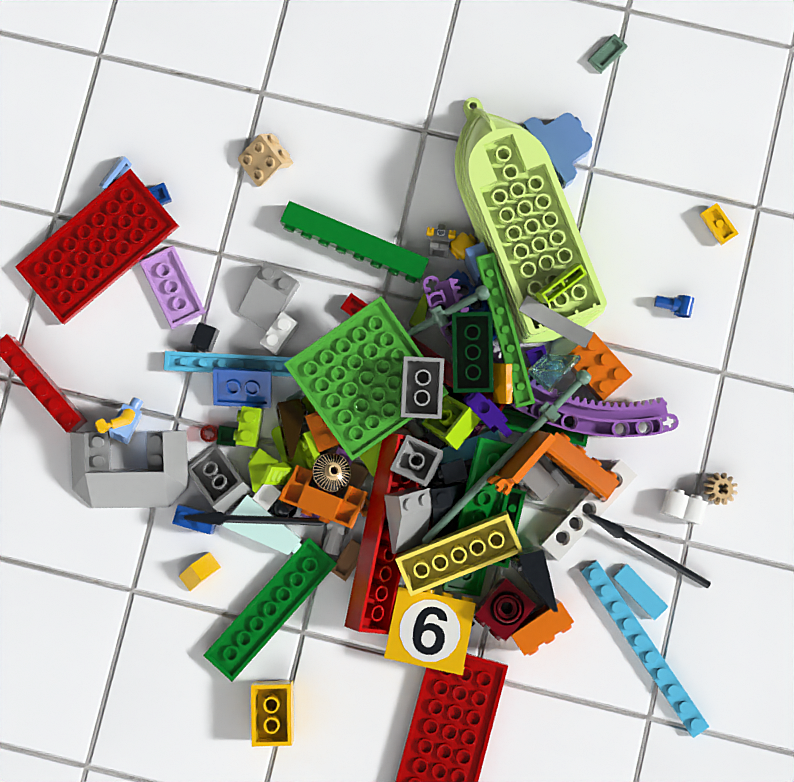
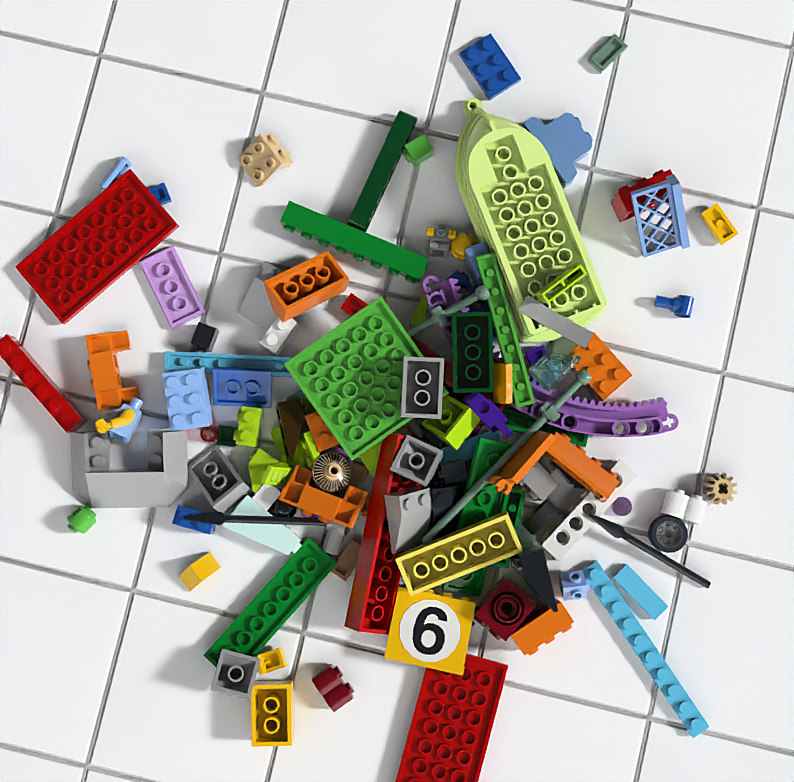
none -> bright green head [67,505,96,534]
none -> orange bracket [85,330,140,412]
none -> light blue brick [162,367,213,431]
none -> light grey slope [210,649,261,699]
none -> yellow bracket [254,647,288,675]
none -> orange slope [264,250,349,323]
none -> dark red brick [311,663,355,712]
none -> dark green beam [347,110,417,232]
none -> bright green brick [403,134,434,166]
none -> blue plate [459,33,521,101]
none -> black tyre [522,499,558,535]
none -> light blue brick [559,570,590,601]
none -> red brick [611,169,672,223]
none -> clear purple tile [611,497,632,516]
none -> medium blue fence [630,174,690,258]
none -> wheel [648,516,688,553]

